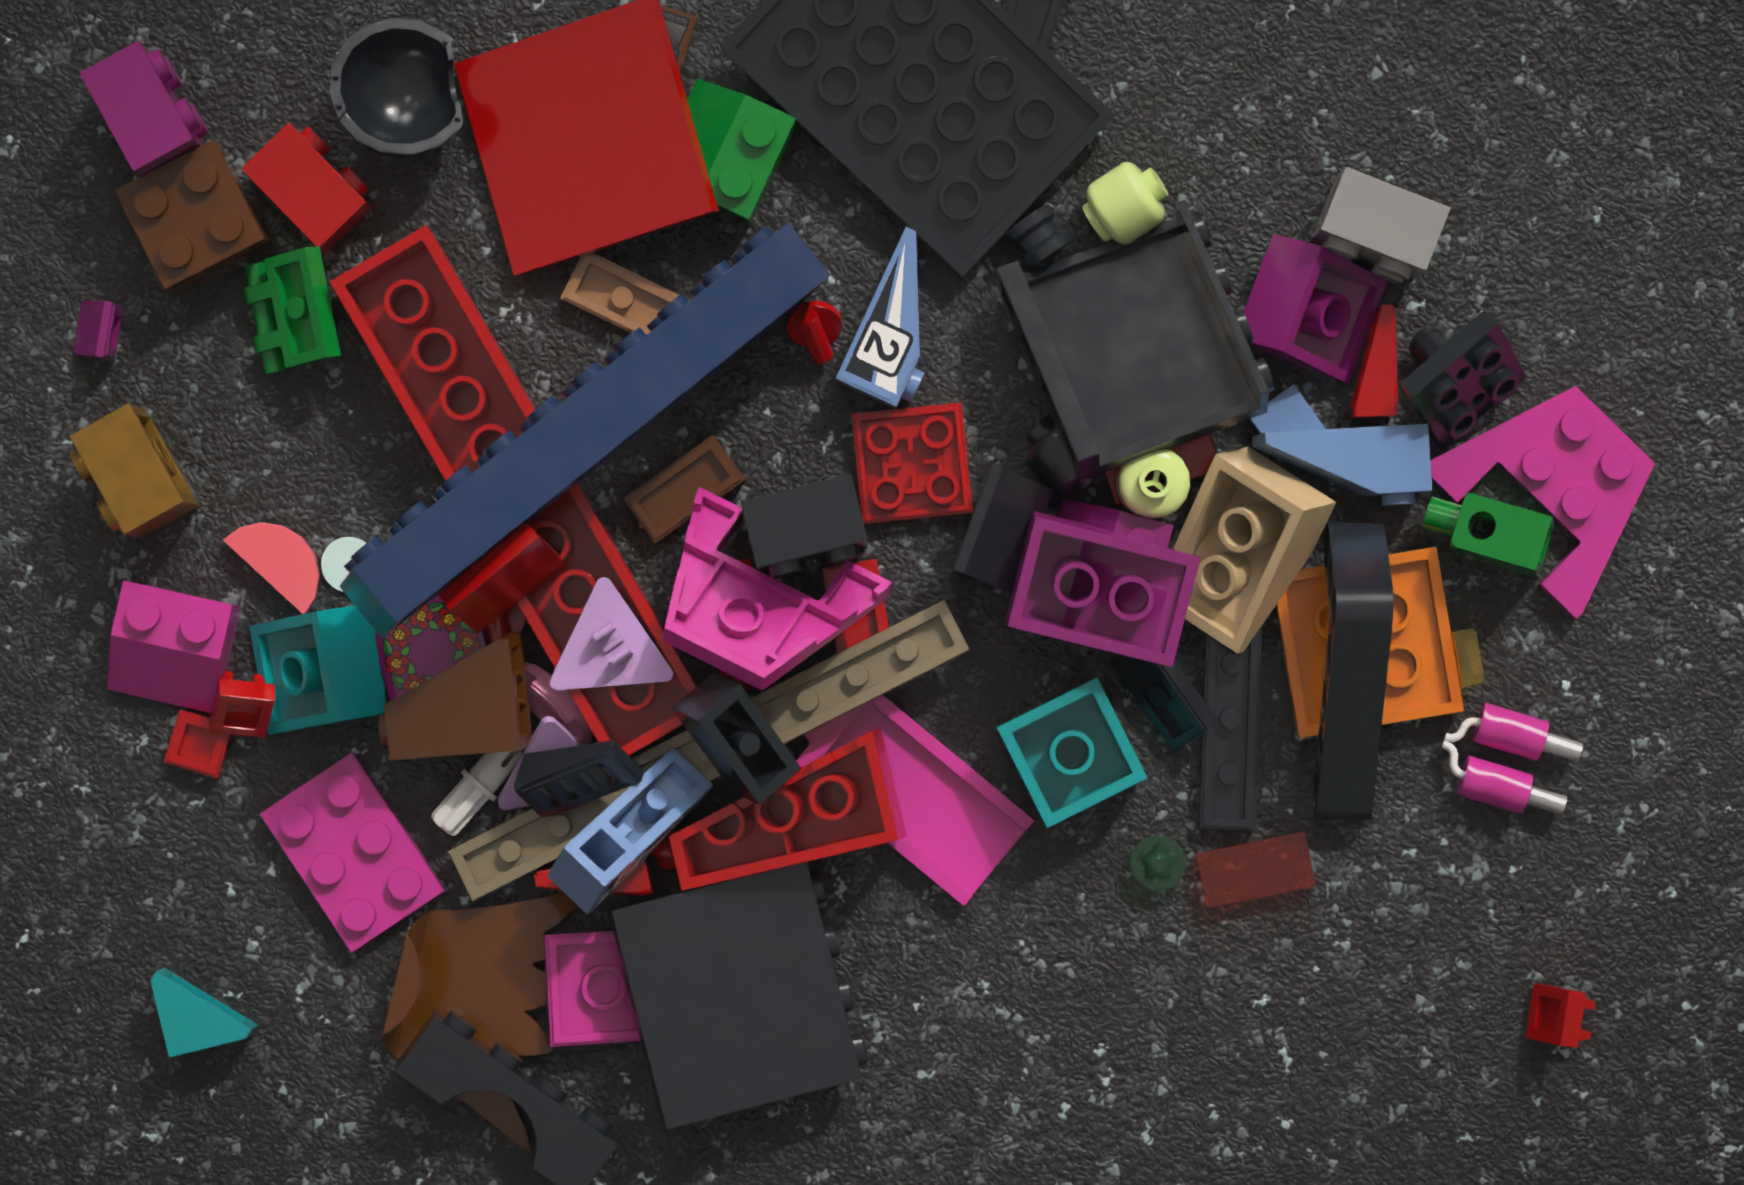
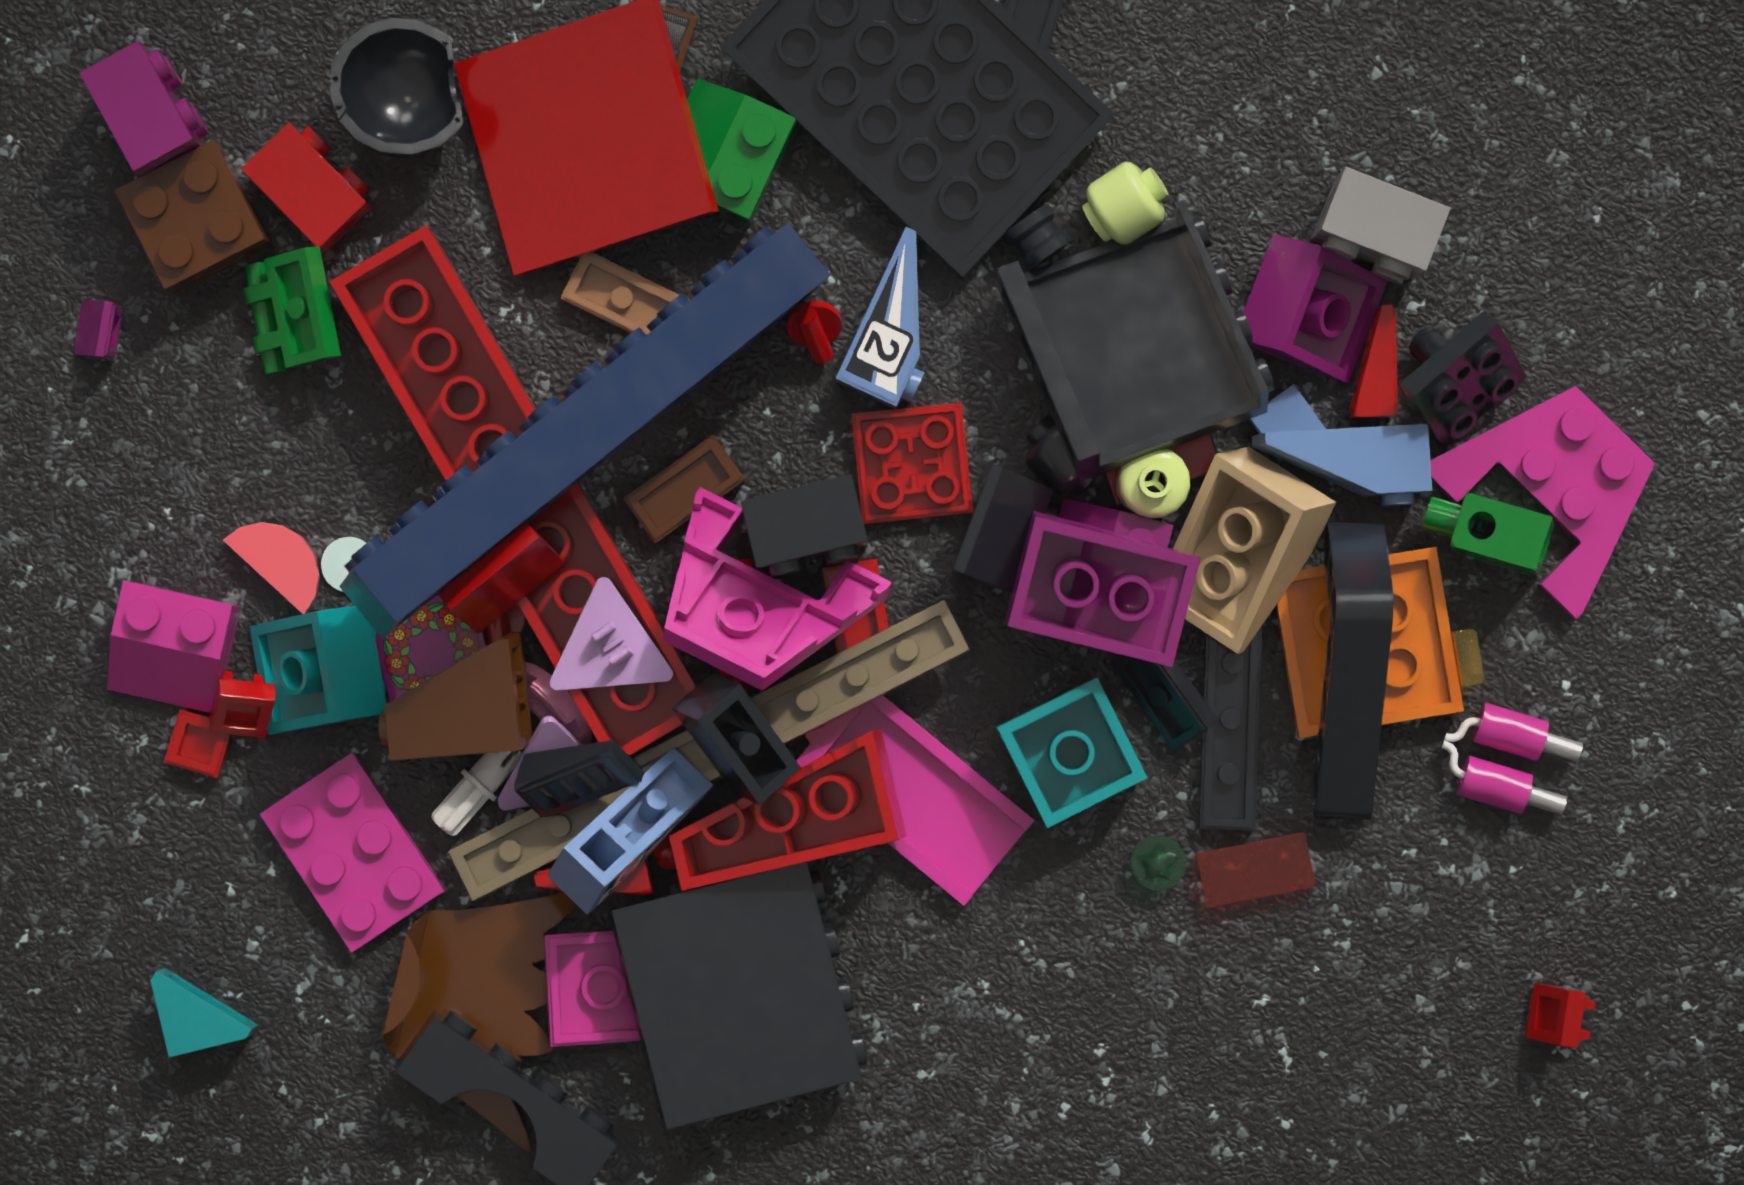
pearl gold brick [69,403,200,538] -> none

